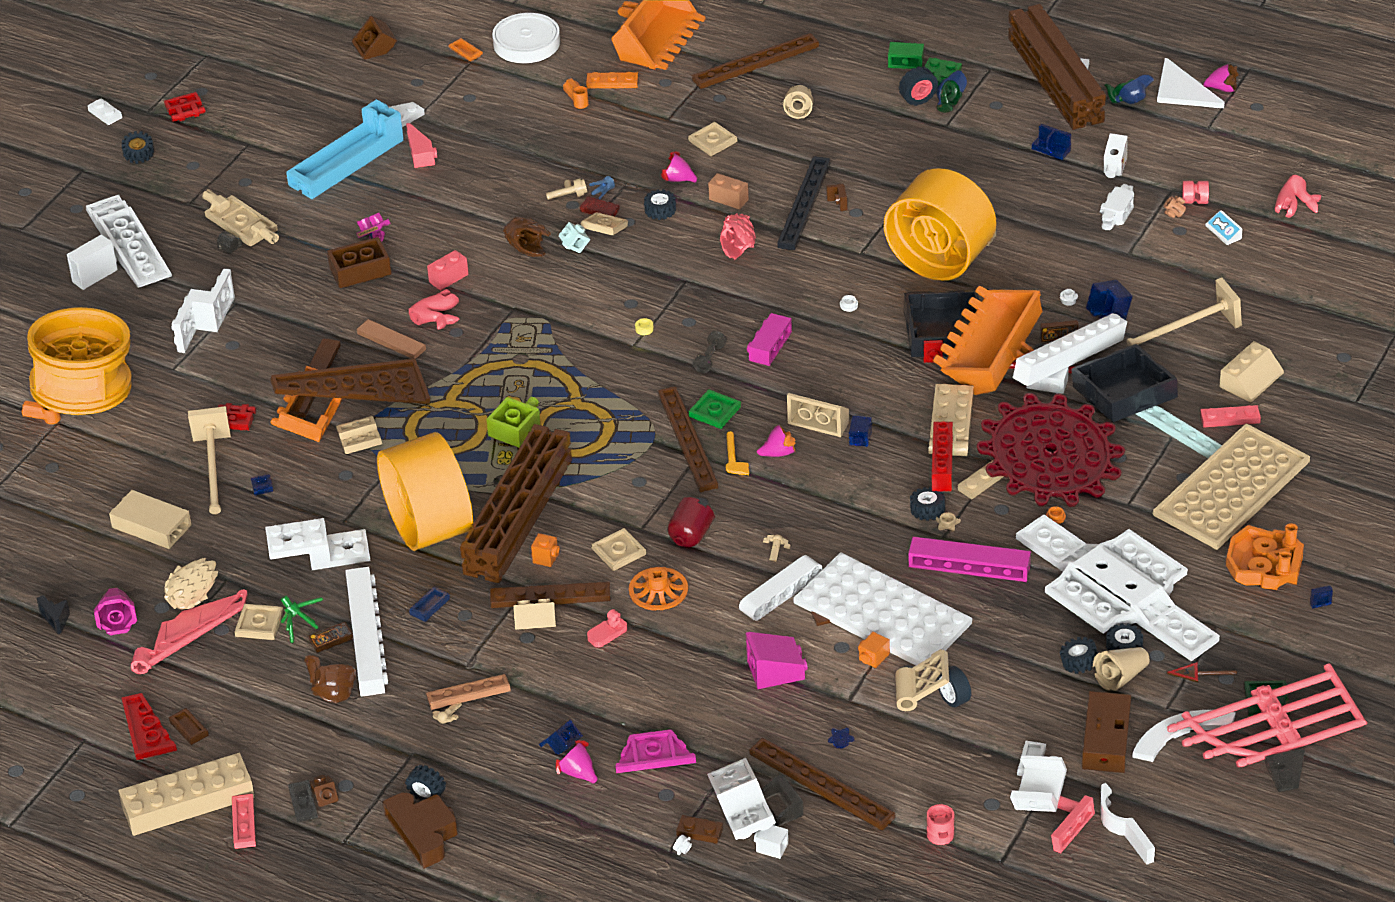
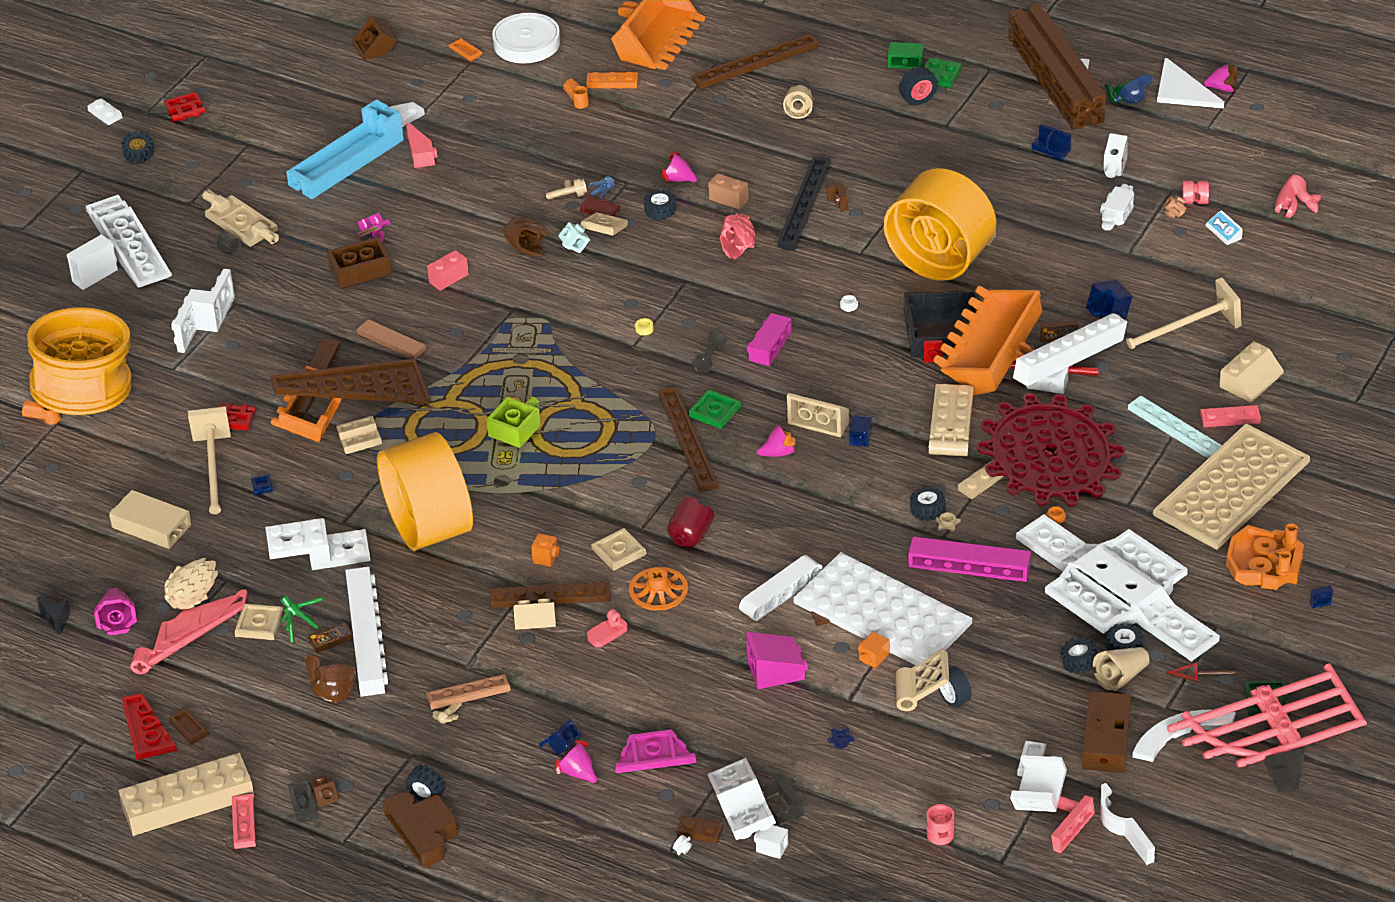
coral piece [409,289,459,330] -> none
dark blue tile [409,586,450,622] -> none
reddish brown piece [460,424,572,584] -> none
tan tile [688,122,737,156] -> none
light orange piece [726,431,749,475] -> none
reddish brown tile [749,737,895,831] -> none
tan piece [763,534,790,562] -> none
red brick [932,421,953,491] -> none
dark green hair [937,70,967,113] -> none
white plate [1060,289,1078,306] -> none
black tile [1072,344,1178,422] -> none

